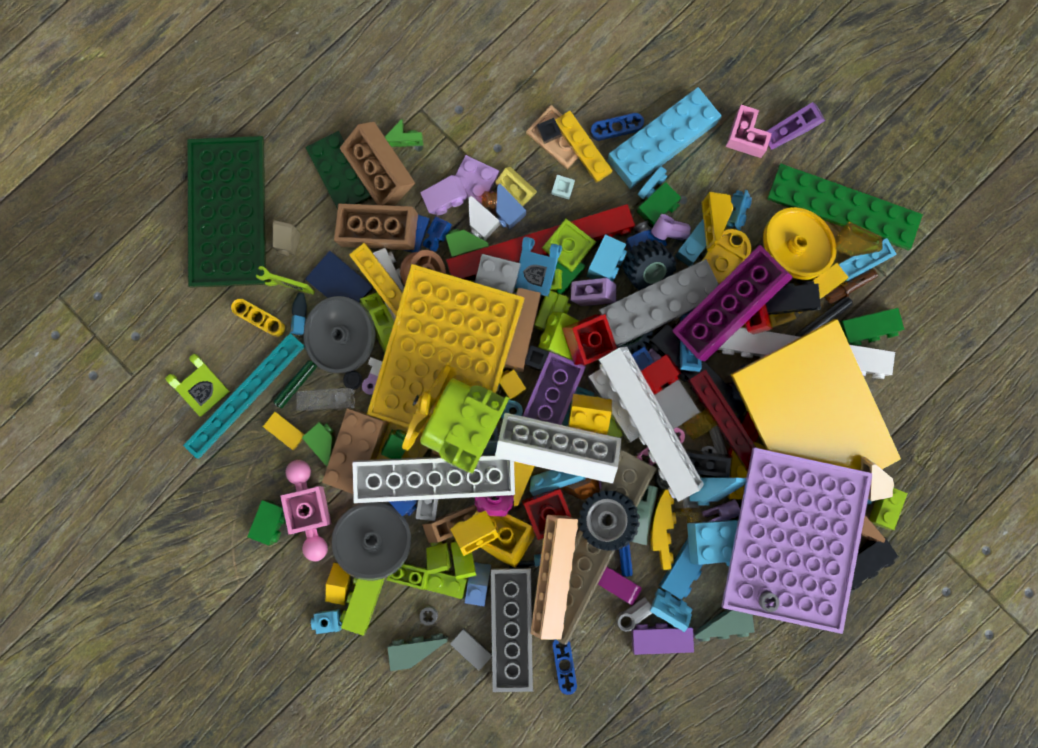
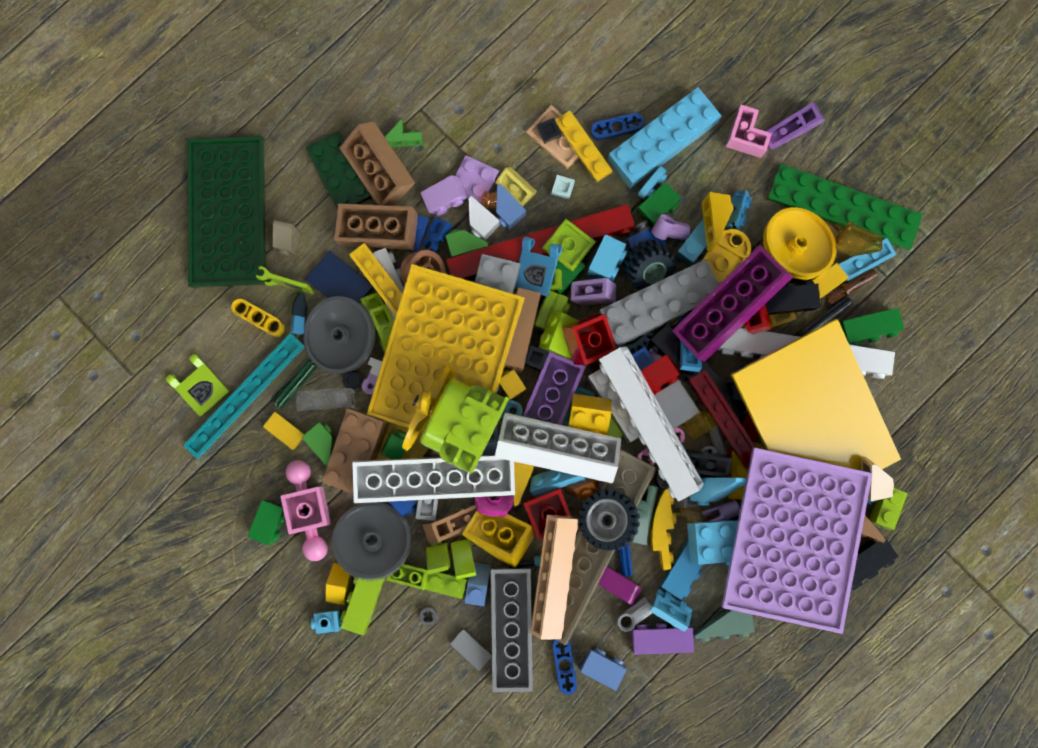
sand green slope [388,633,448,671] -> none
yellow brick [450,510,499,556] -> none
flat silver bush [759,592,780,612] -> none
none -> medium blue brick [579,647,627,691]

